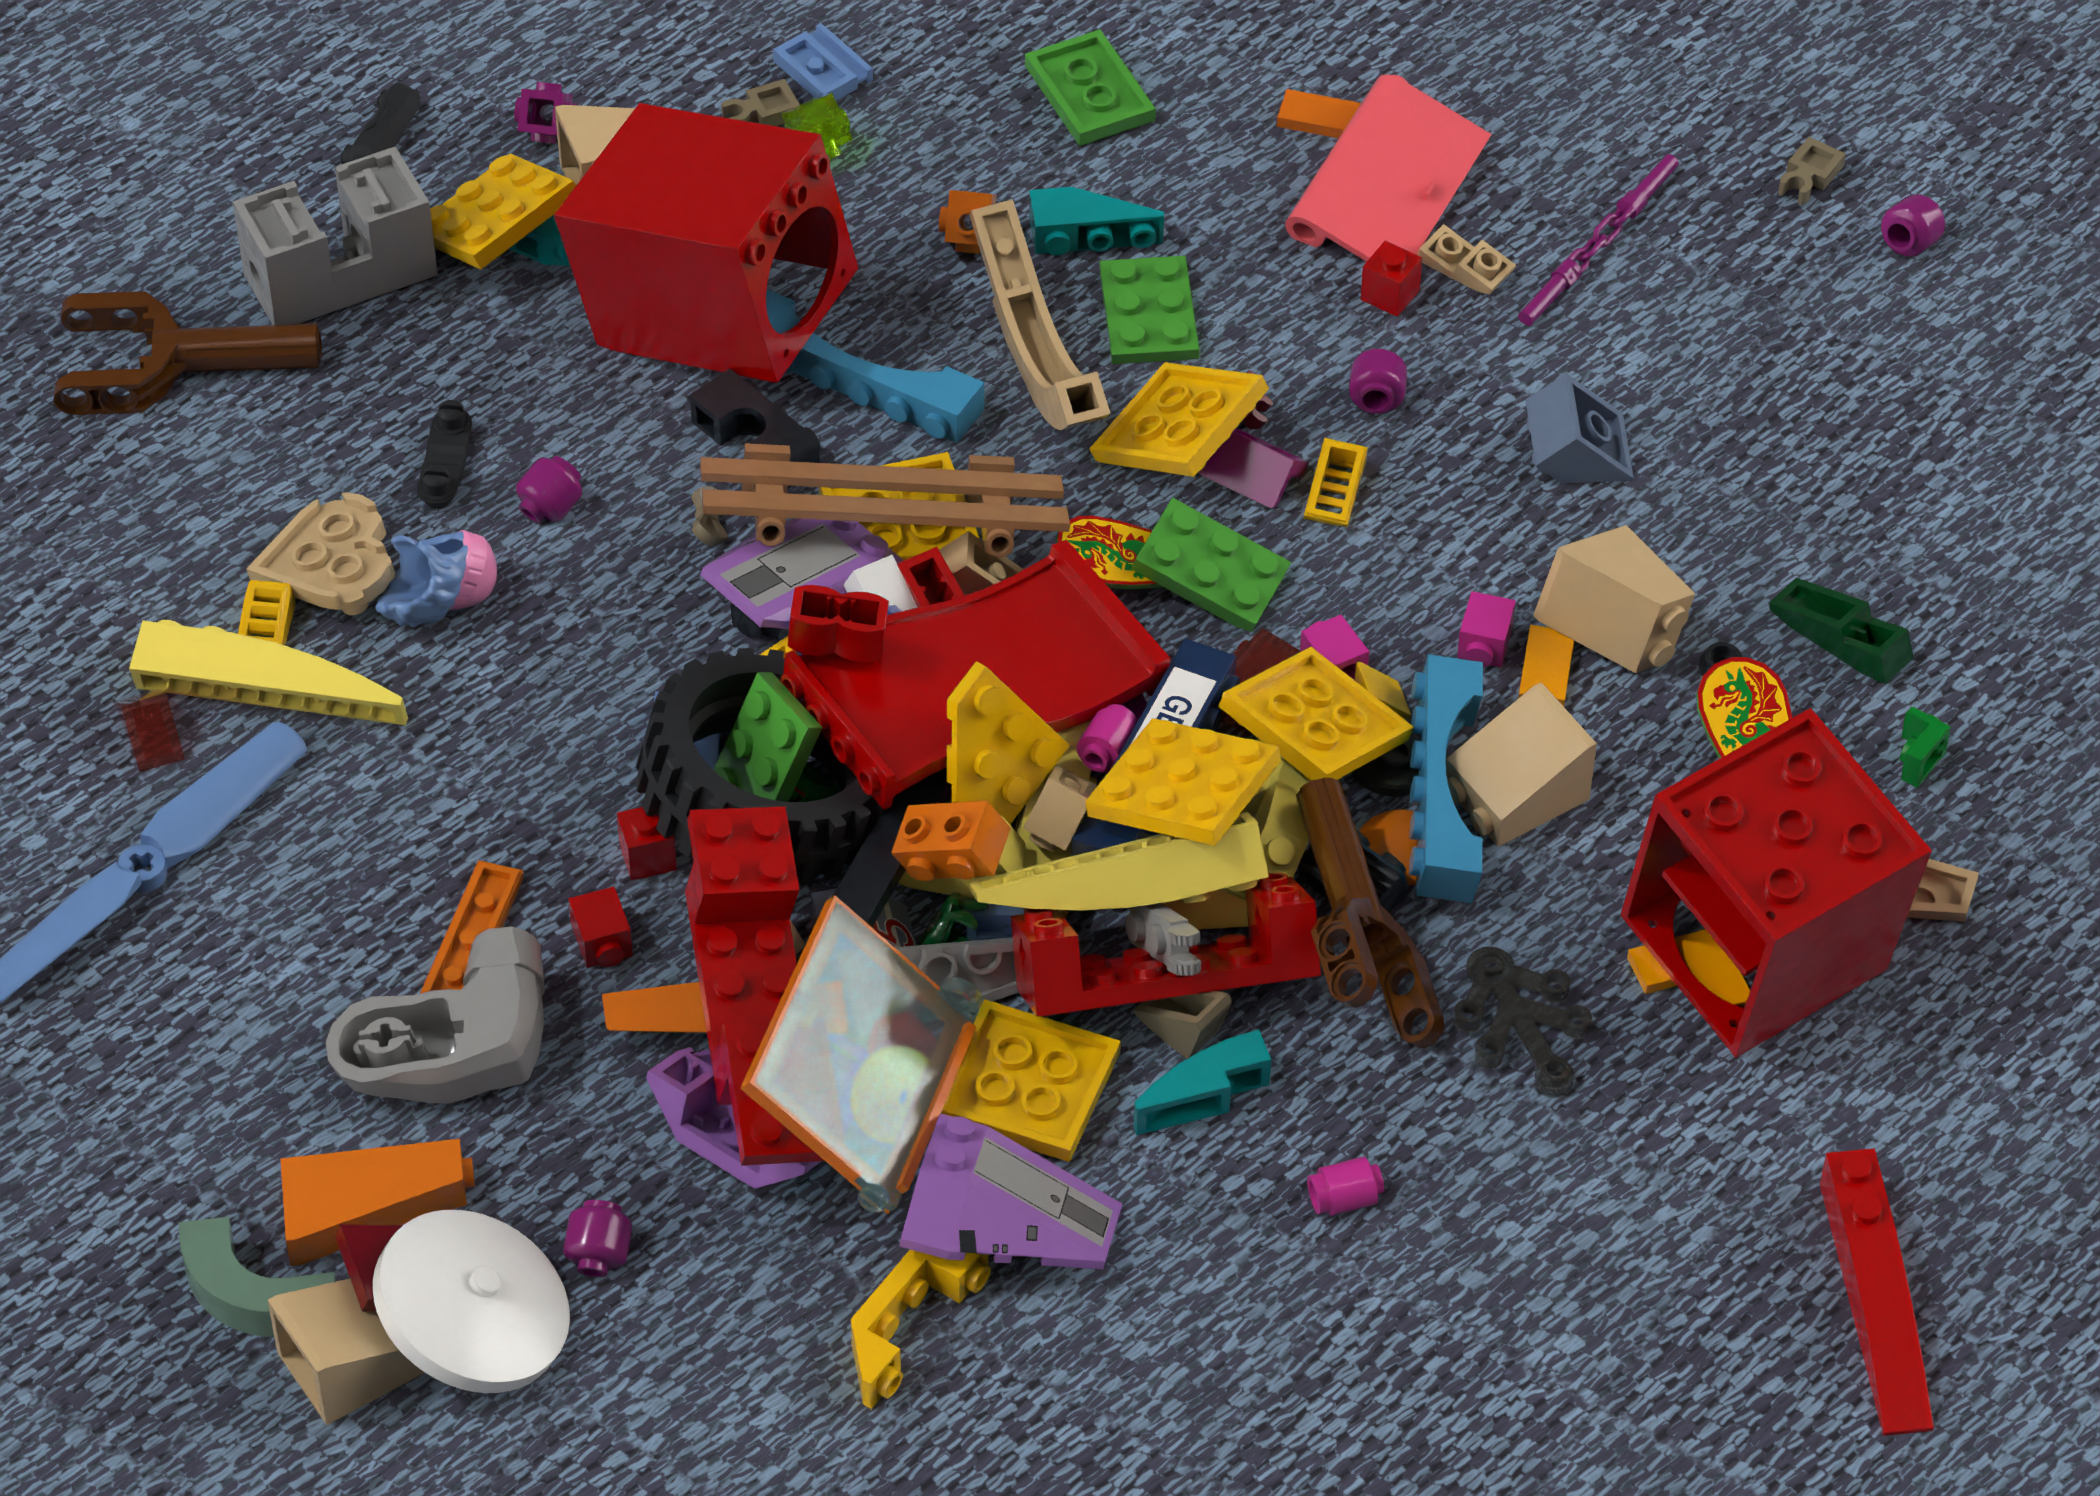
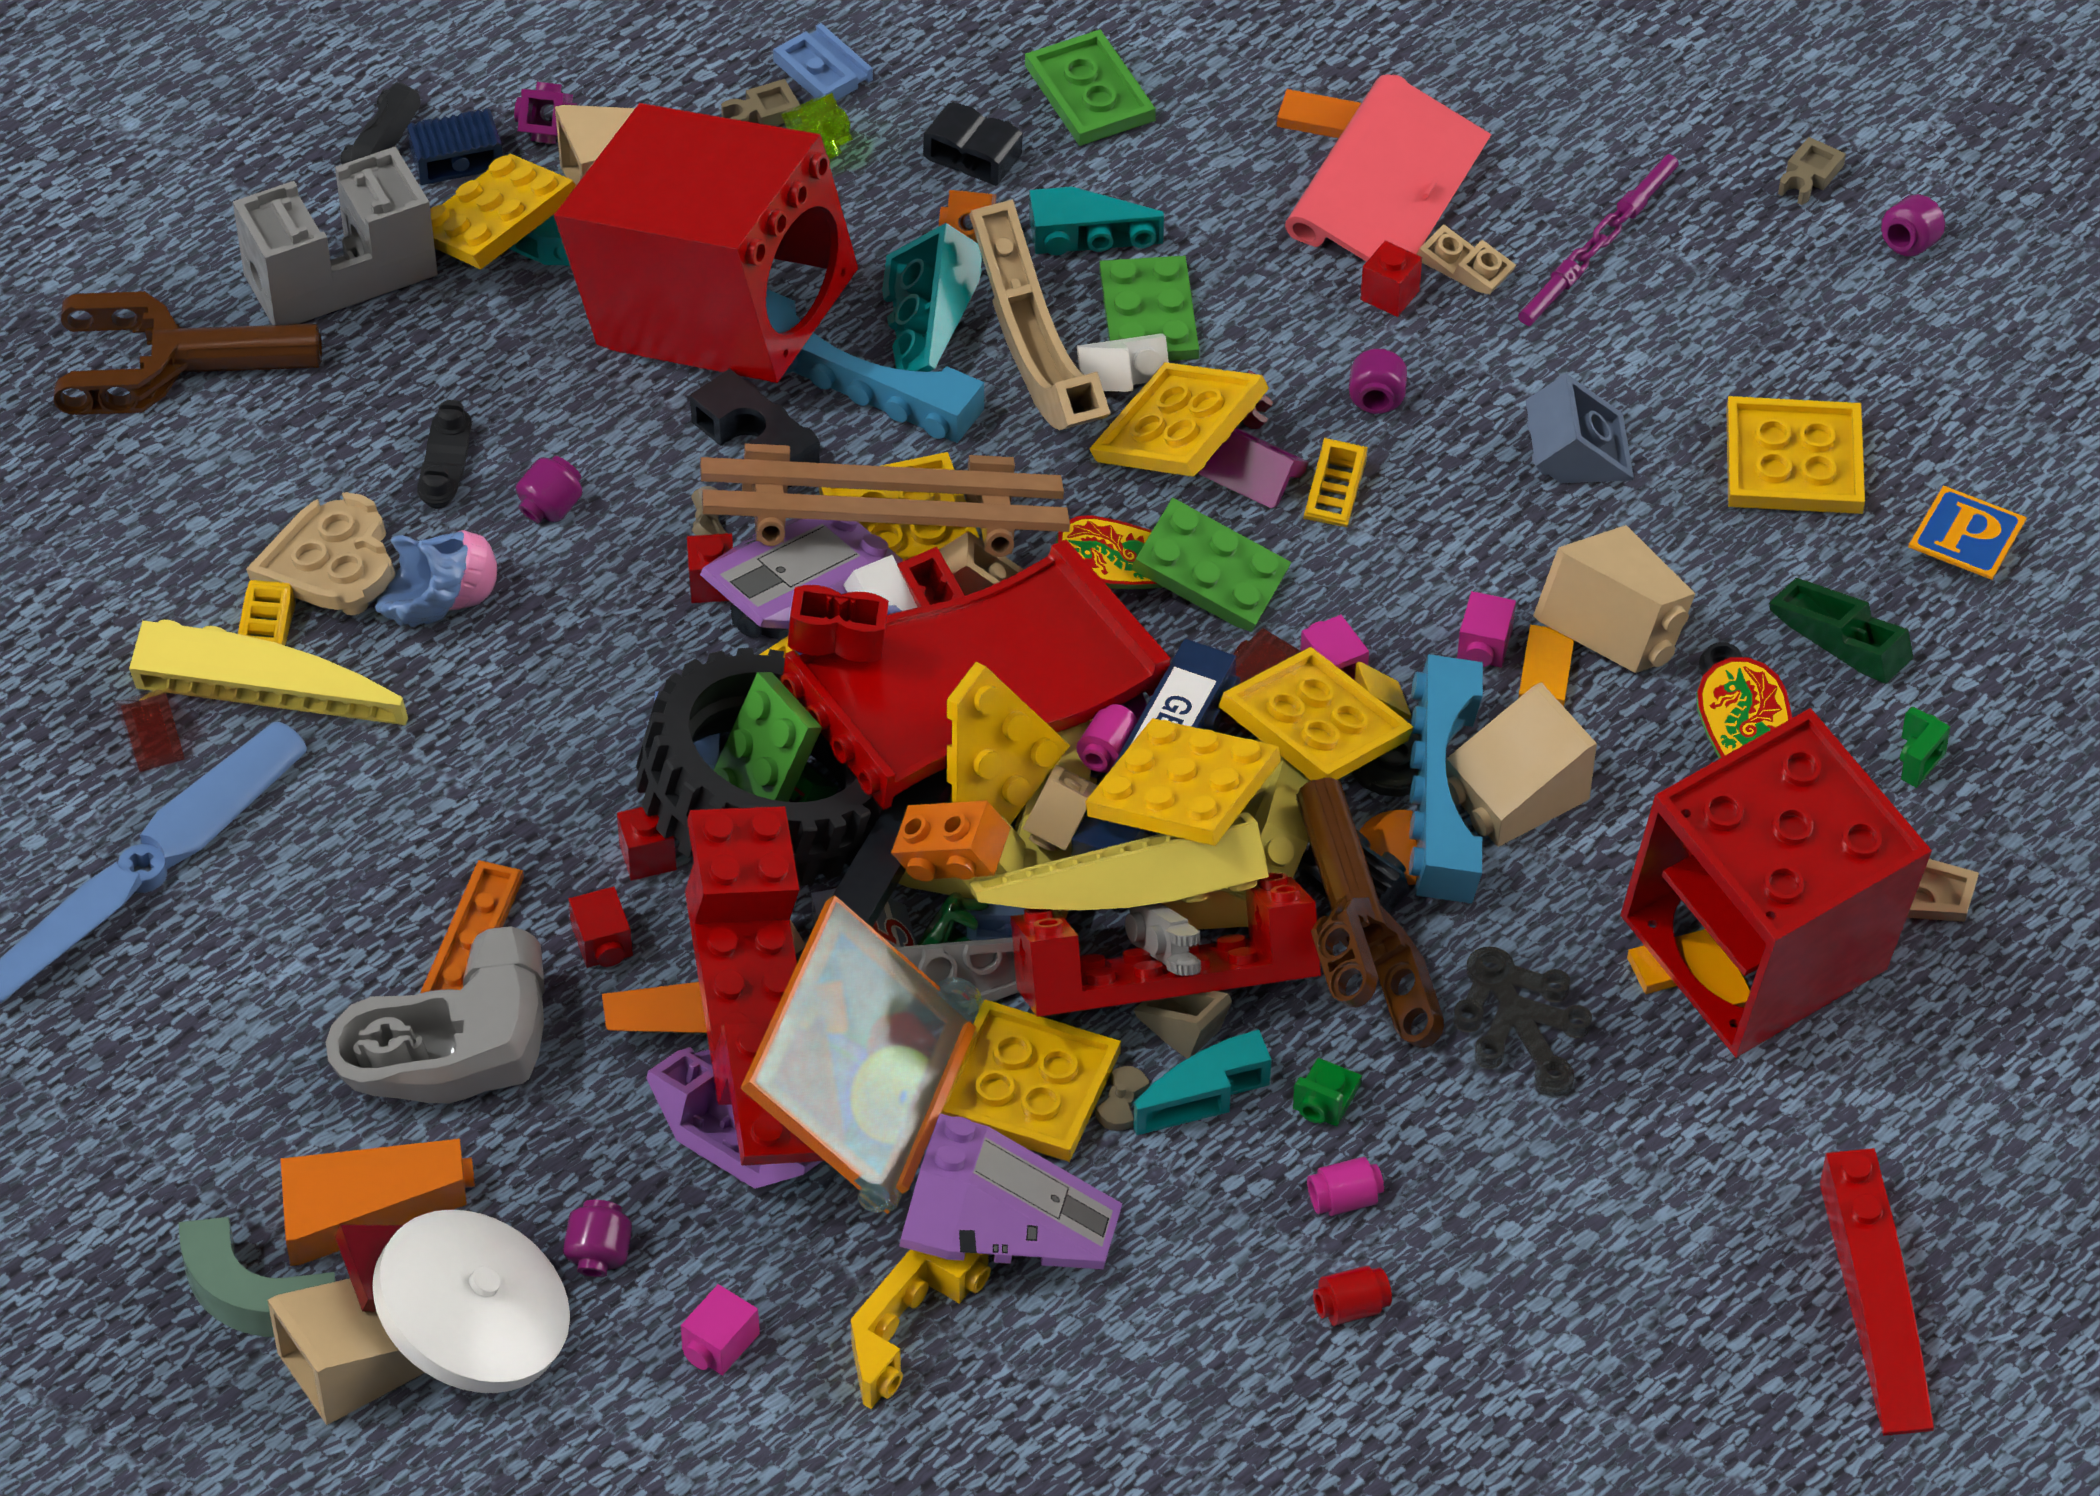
none -> dark blue brick [407,108,503,185]
none -> dark pink brick [680,1284,760,1376]
none -> red brick [687,533,733,603]
none -> teal wedge [882,223,982,372]
none -> black brick [923,103,1023,186]
none -> white slope [1077,333,1169,392]
none -> dark tan piece [1095,1066,1150,1131]
none -> green bracket [1293,1058,1362,1126]
none -> red brick [1313,1265,1392,1326]
none -> yellow plate [1726,396,1865,514]
none -> piece [1908,485,2027,580]

